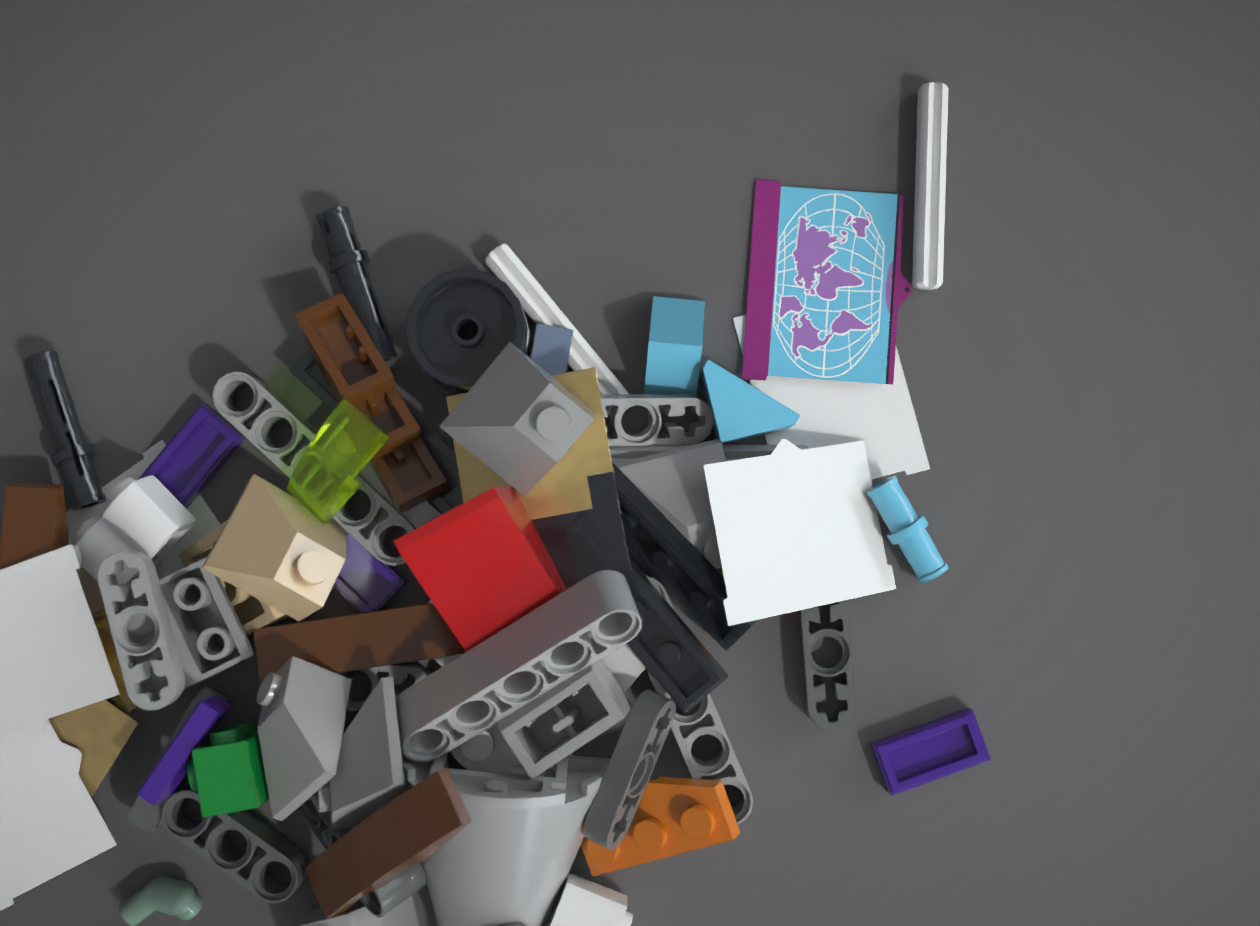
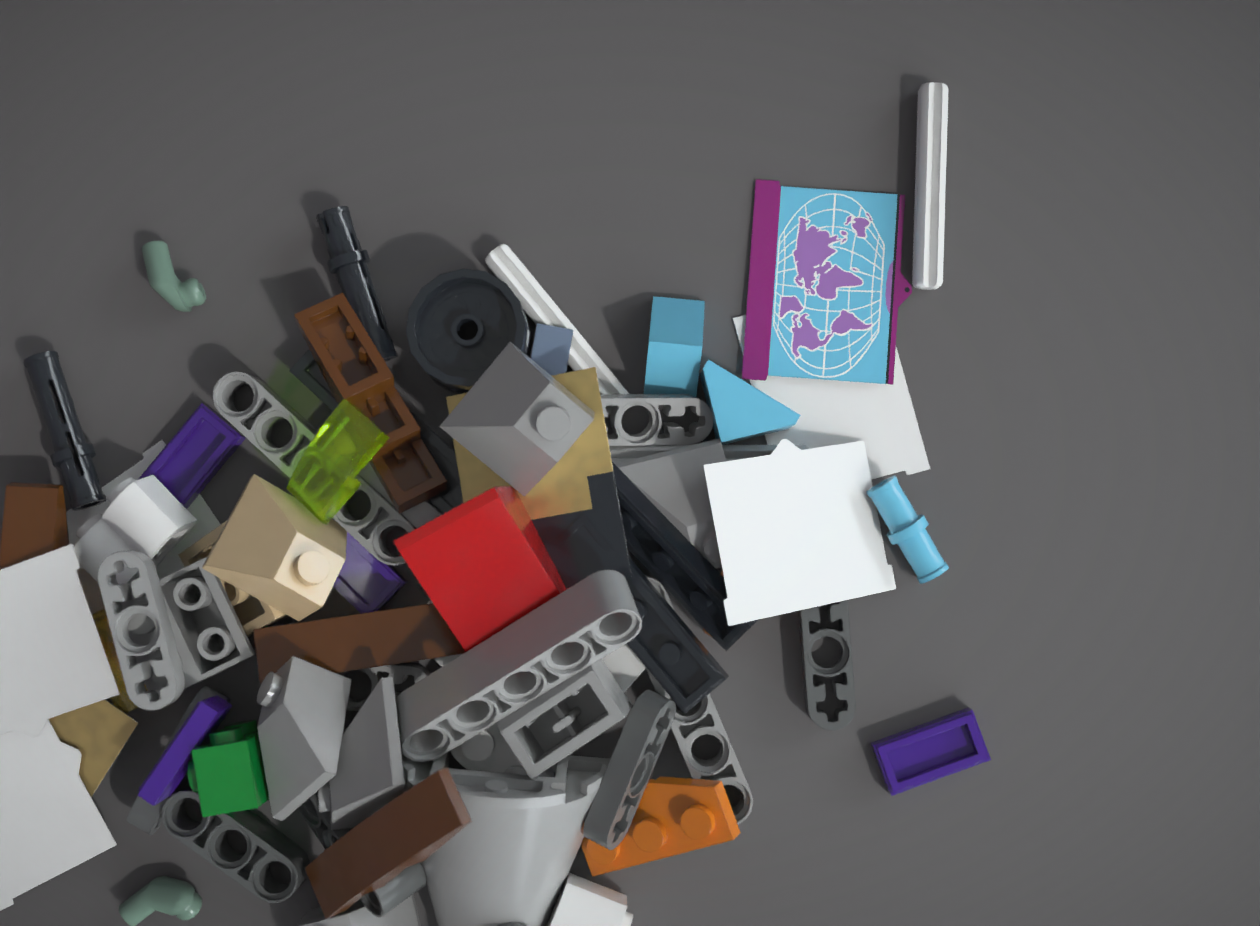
none -> sand green arm [141,241,206,312]

